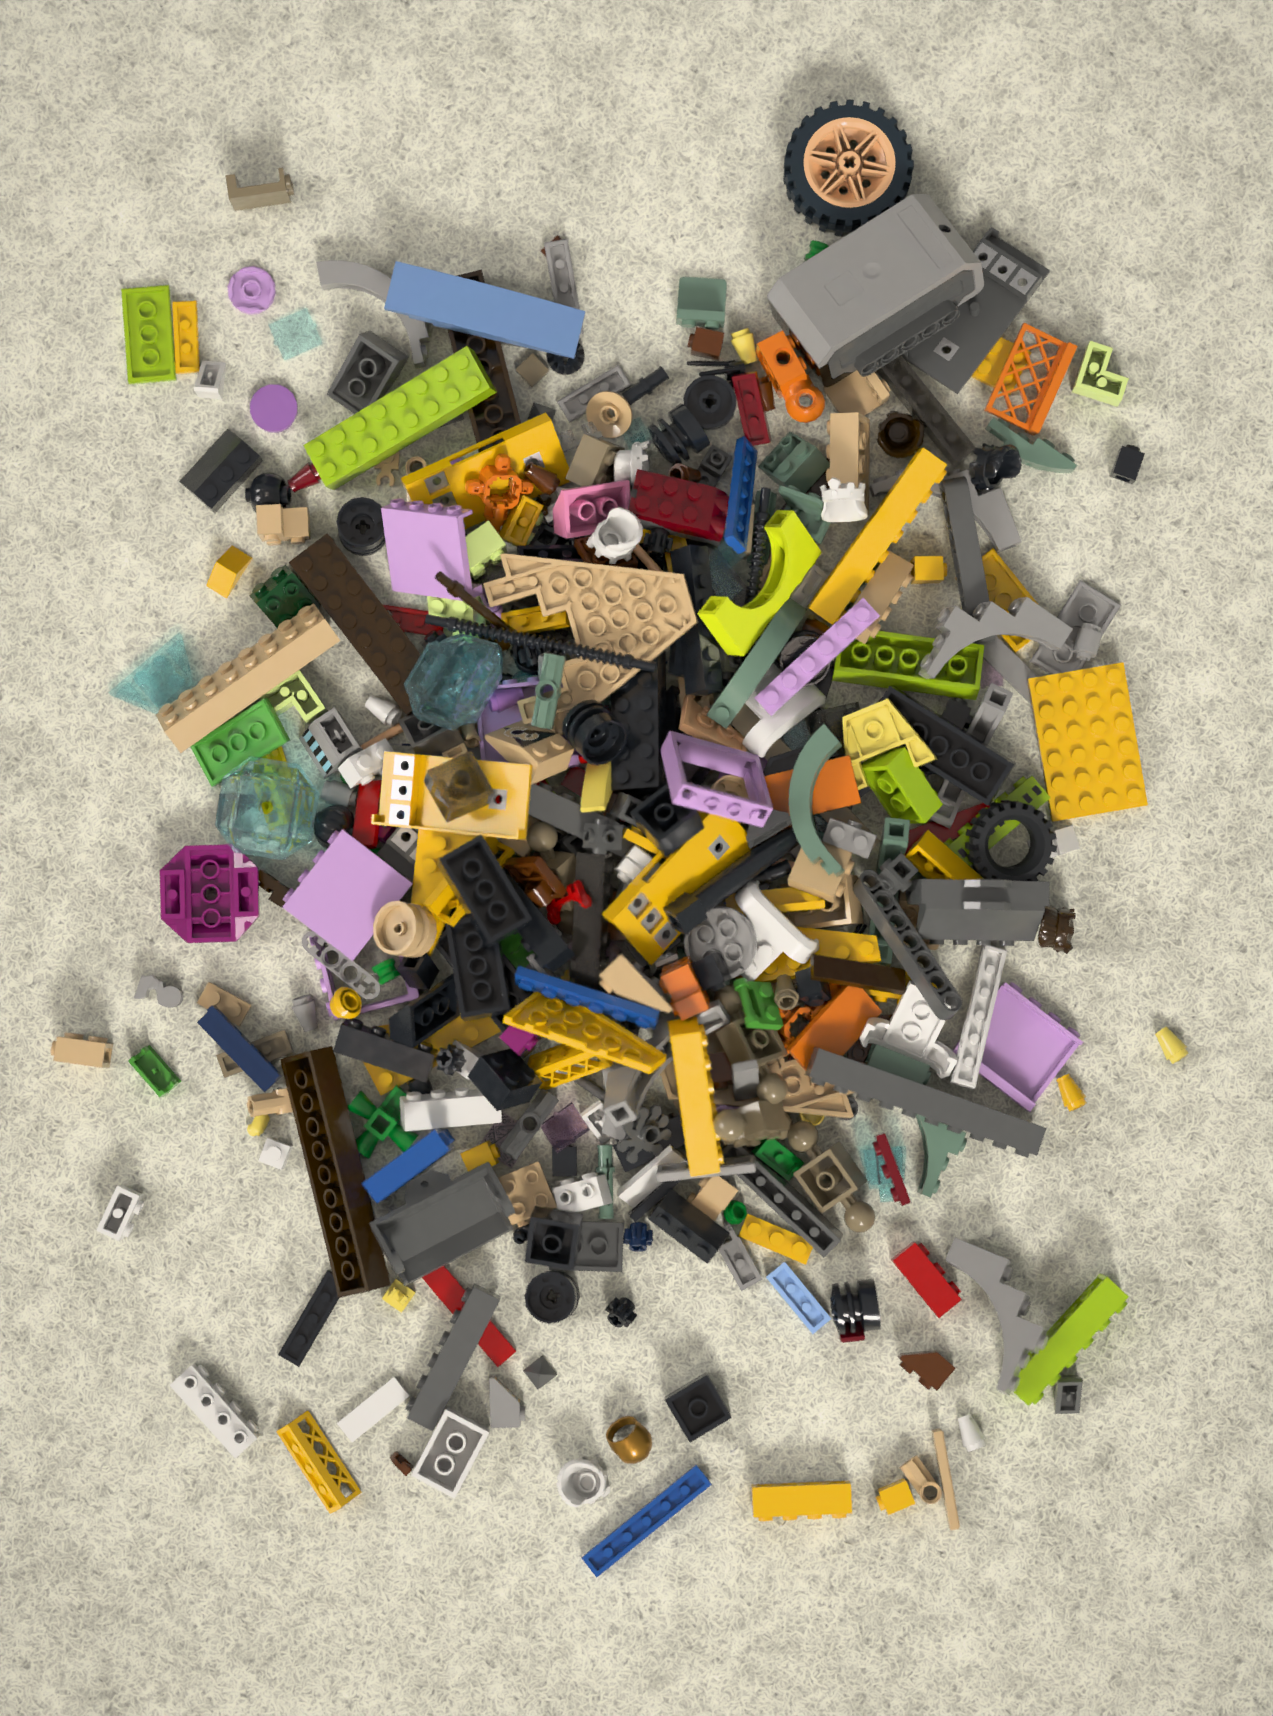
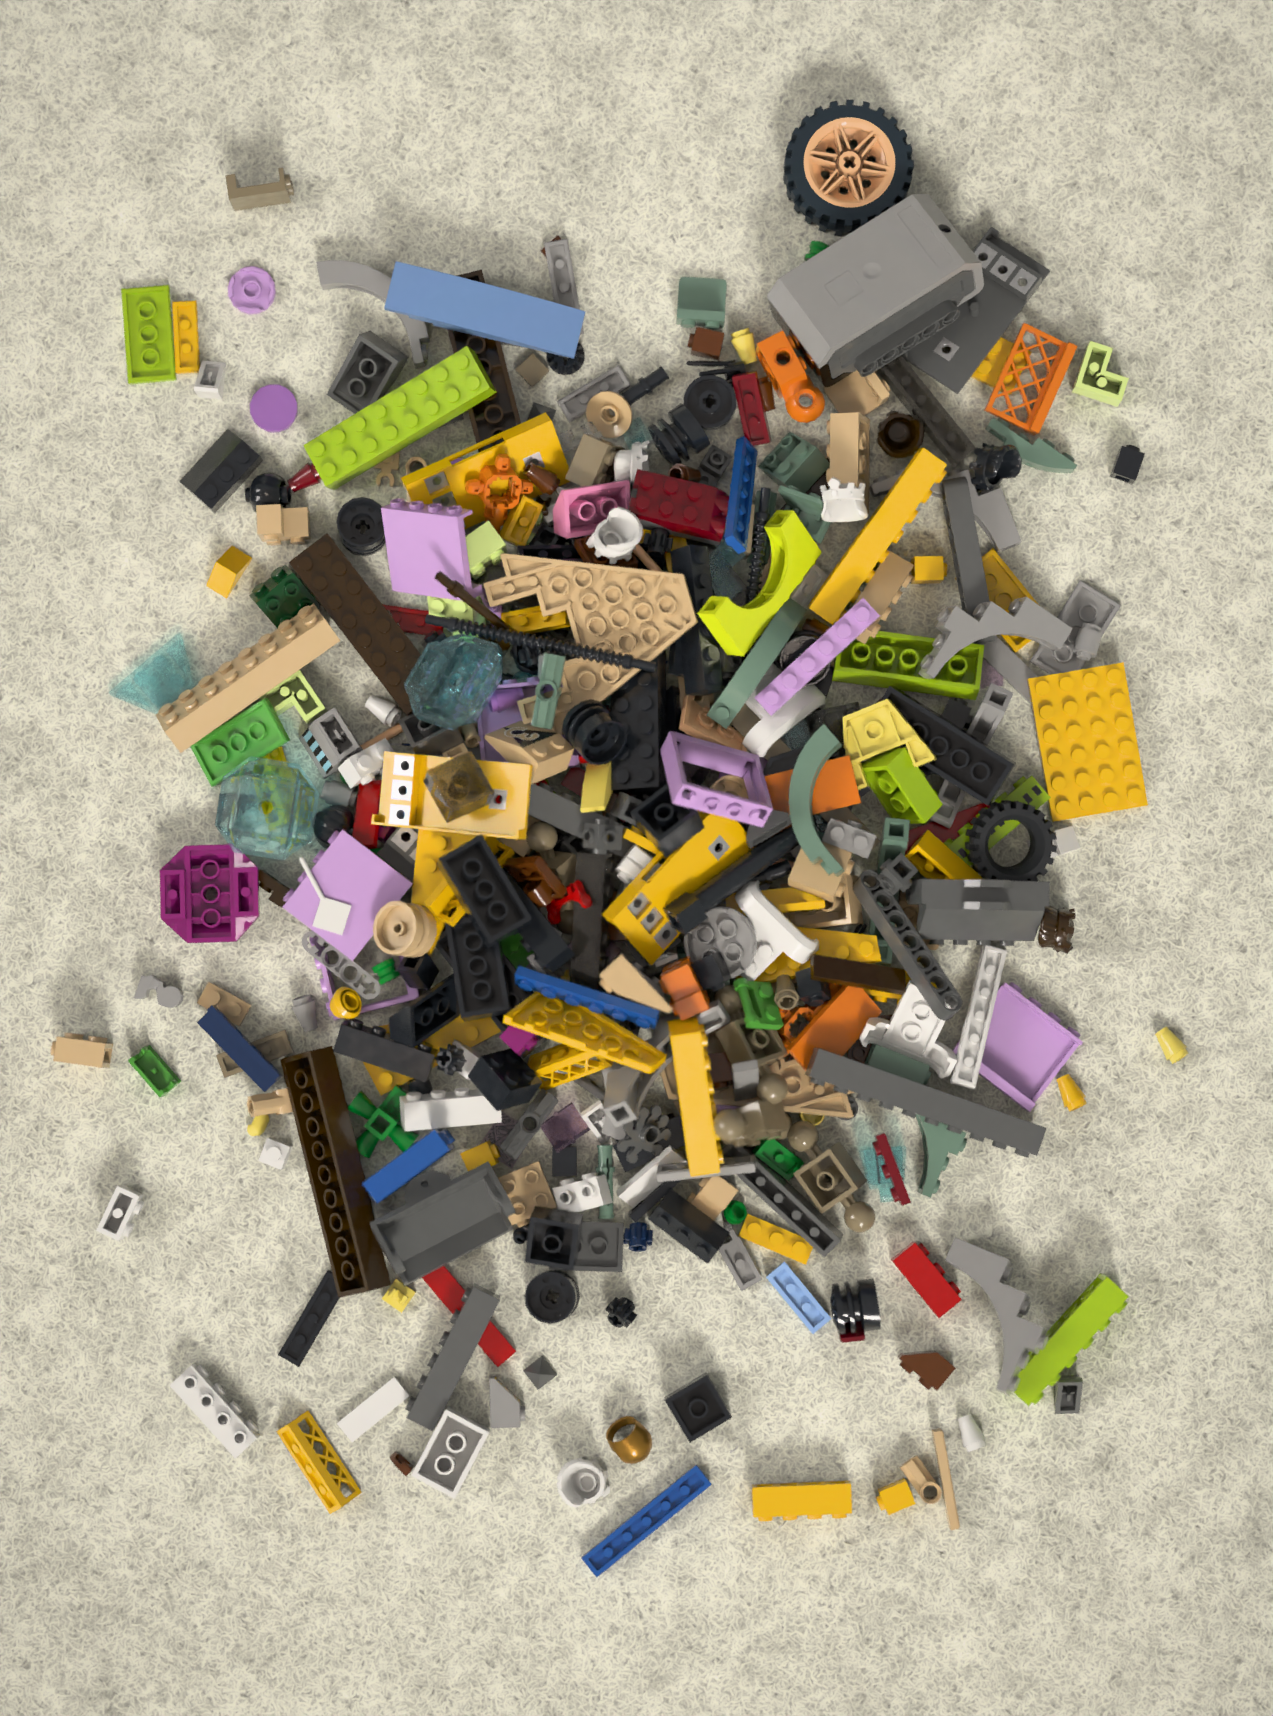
clear light blue piece [268,308,323,361] -> none
none -> white piece [299,857,352,935]

